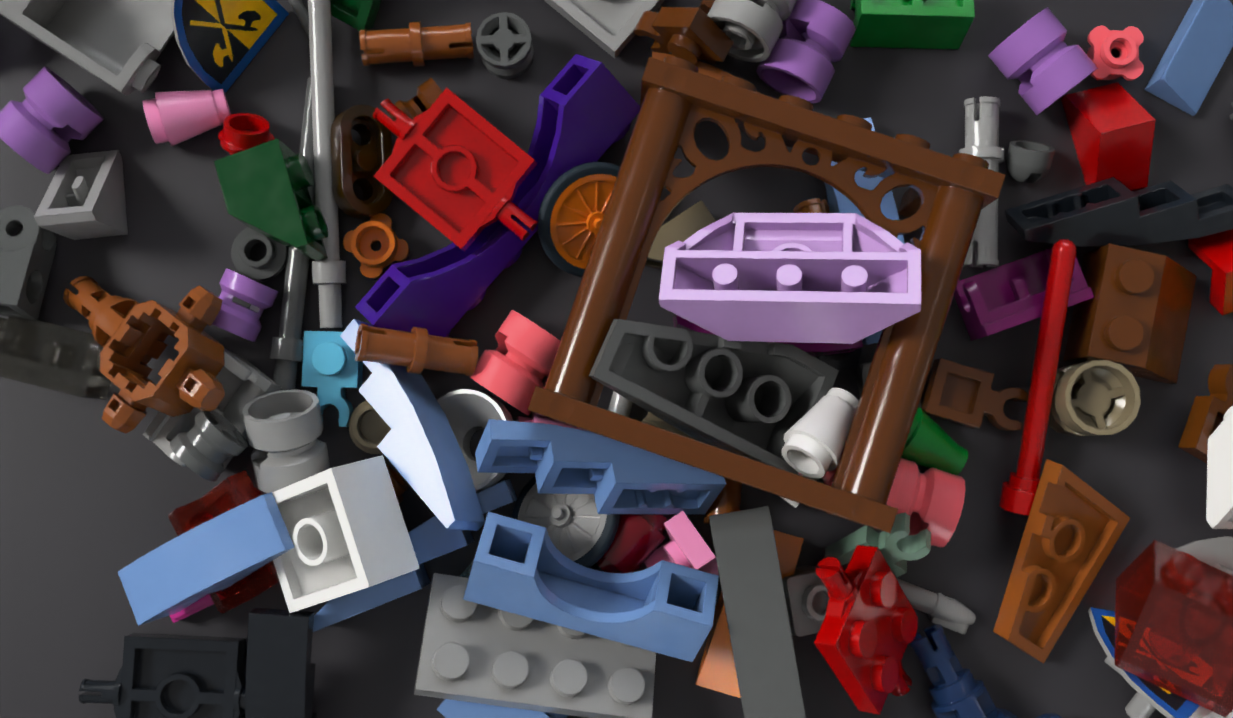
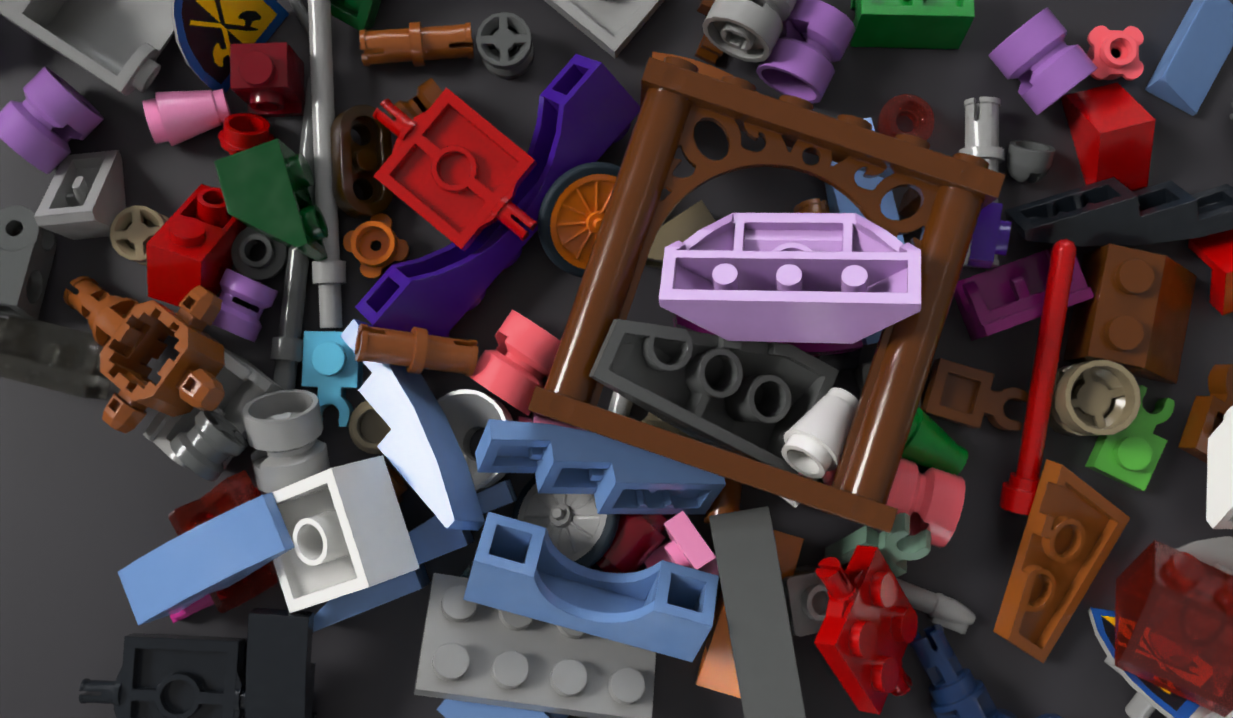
reddish brown plate [633,7,734,64] -> none
none -> dark tan wheel [110,205,169,267]
none -> red slope [146,184,247,307]
none -> dark red brick [230,42,305,117]
none -> clear red plate [878,94,935,141]
none -> dark purple plate [967,202,1011,269]
none -> bright green plate [1085,385,1175,491]

